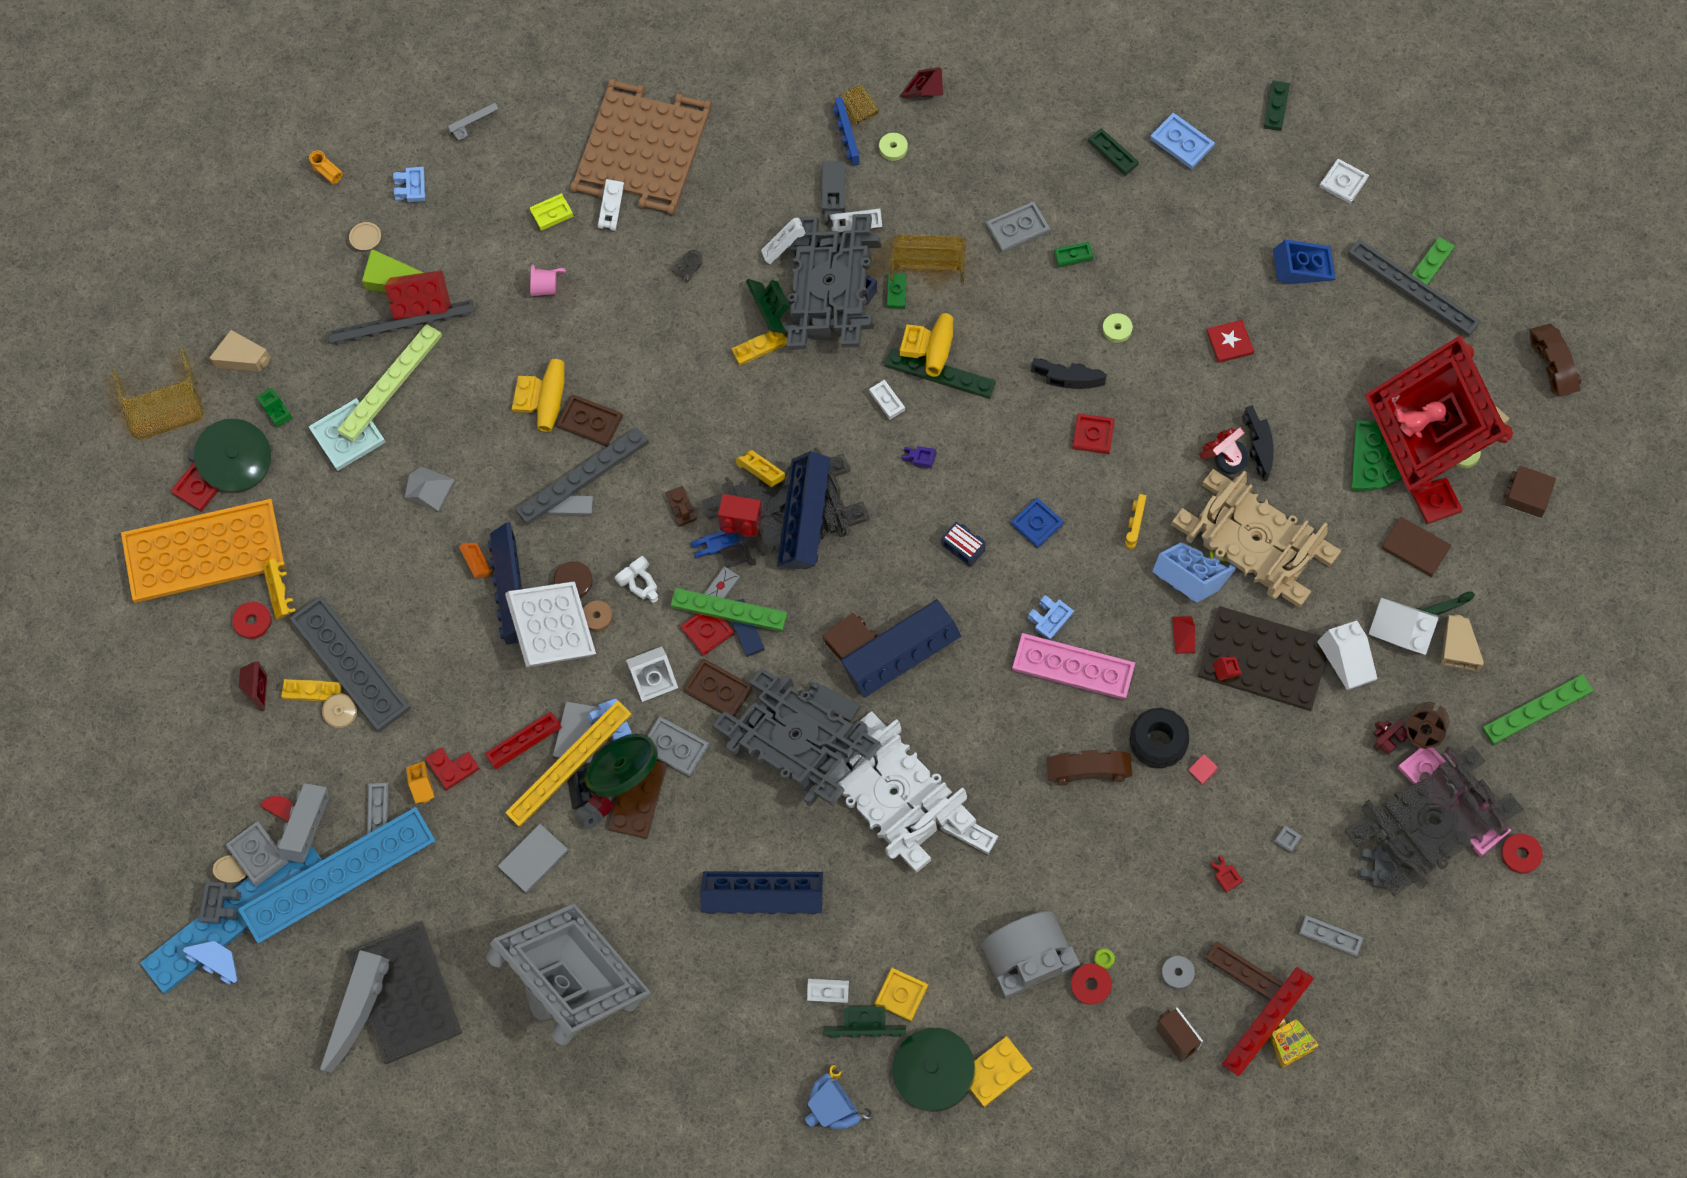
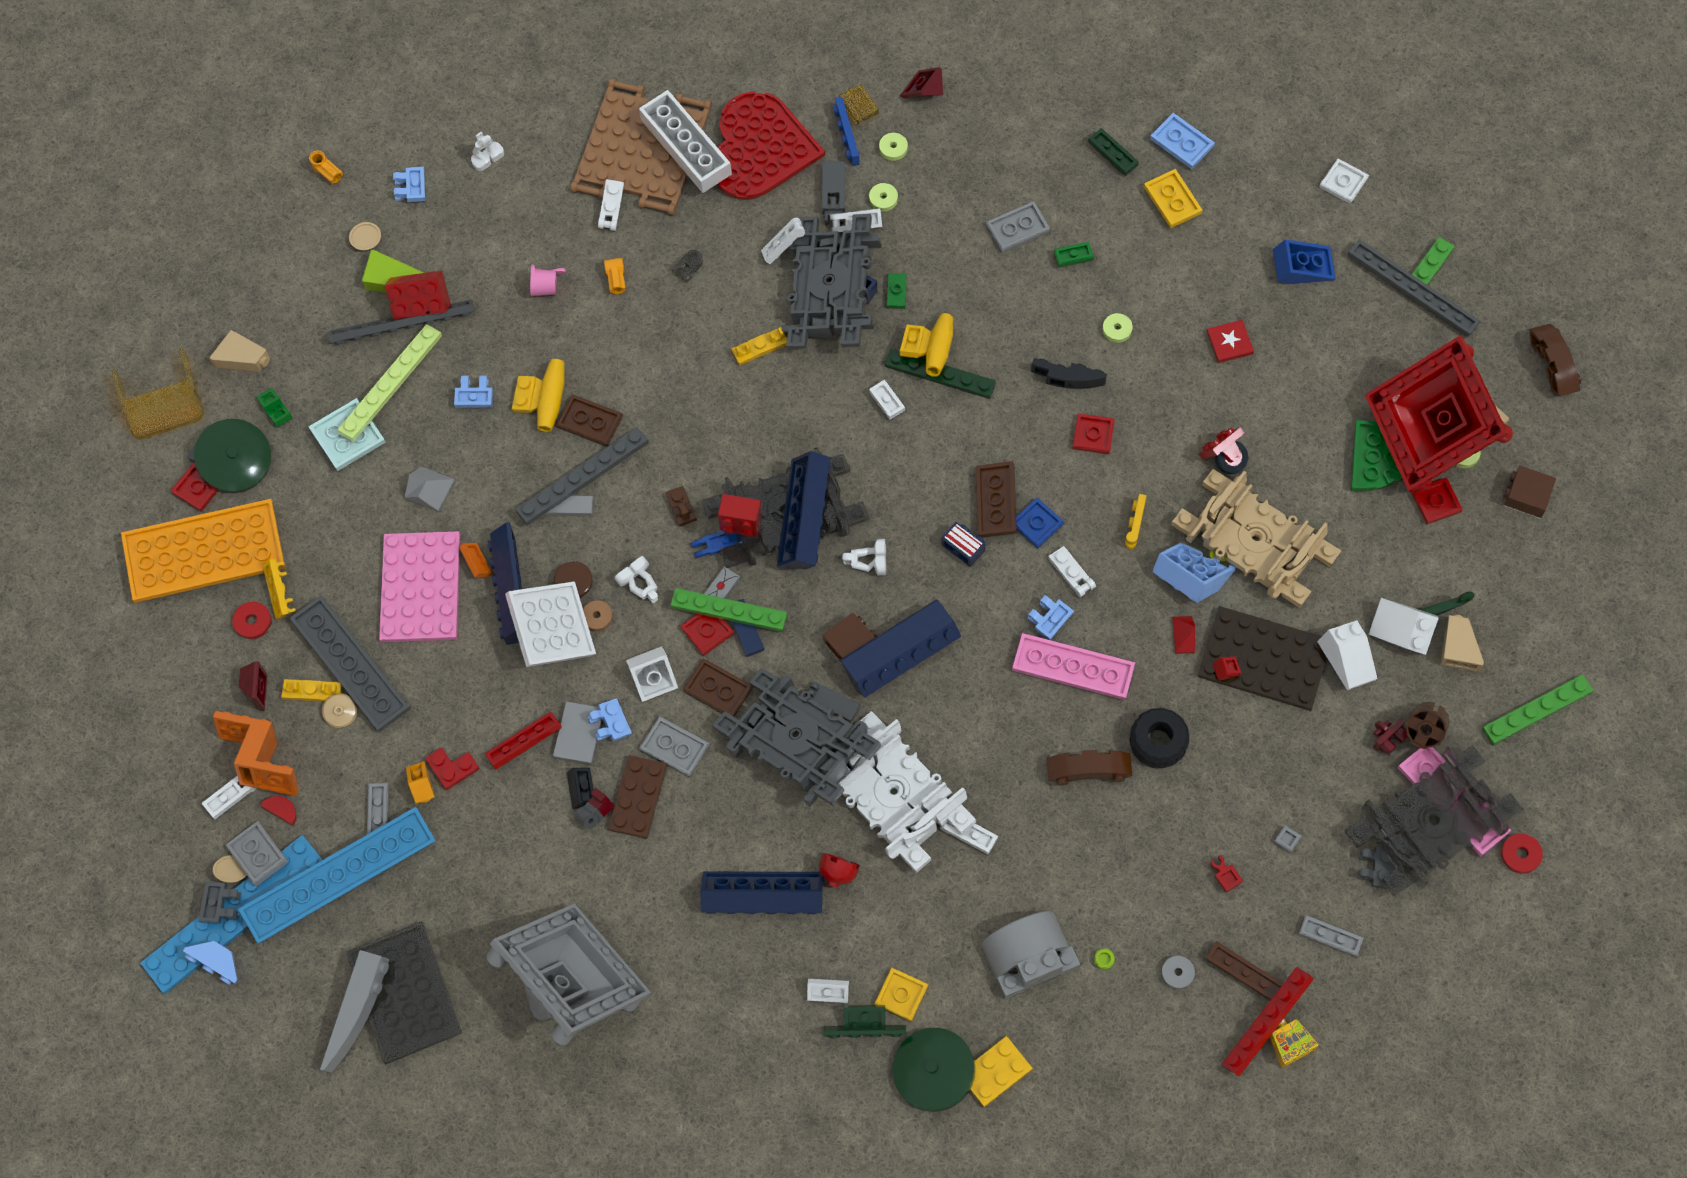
light grey brick [277,783,329,863] -> none
light grey hinge [447,103,498,141] -> none
light grey tile [498,824,569,894] -> none
yellow plate [505,700,632,827] -> none
neon yellow plate [530,193,574,231] -> none
dark green dish [585,734,658,797] -> none
yellow plate [736,450,785,487] -> none
dark green bracket [746,279,790,334] -> none
medium blue torso [805,1065,873,1129] -> none
clear yellow windscreen [890,234,966,284] -> none
dark purple plate [901,446,937,469] -> none
red tile [1071,963,1112,1005] -> none
reddish brown piece [1156,1008,1203,1062] -> none
coral slope [1188,754,1218,785] -> none
black slope [1242,405,1274,482] -> none
dark green plate [1264,80,1290,131] -> none
reddish brown tile [1381,517,1451,577] -> none
coral animal [1394,402,1446,438] -> none
none -> white plate [202,776,257,819]
none -> orange bracket [213,711,299,796]
none -> bright pink plate [379,531,461,642]
none -> light blue plate [454,375,493,408]
none -> white piece [471,132,504,171]
none -> light orange piece [604,258,626,295]
none -> white brick [639,90,732,193]
none -> red plate [716,91,825,199]
none -> red cylinder [819,853,860,888]
none -> white piece [842,539,886,576]
none -> yellowish green piece [869,183,898,211]
none -> reddish brown plate [976,461,1017,538]
none -> white plate [1048,546,1096,597]
none -> yellow plate [1144,169,1203,228]

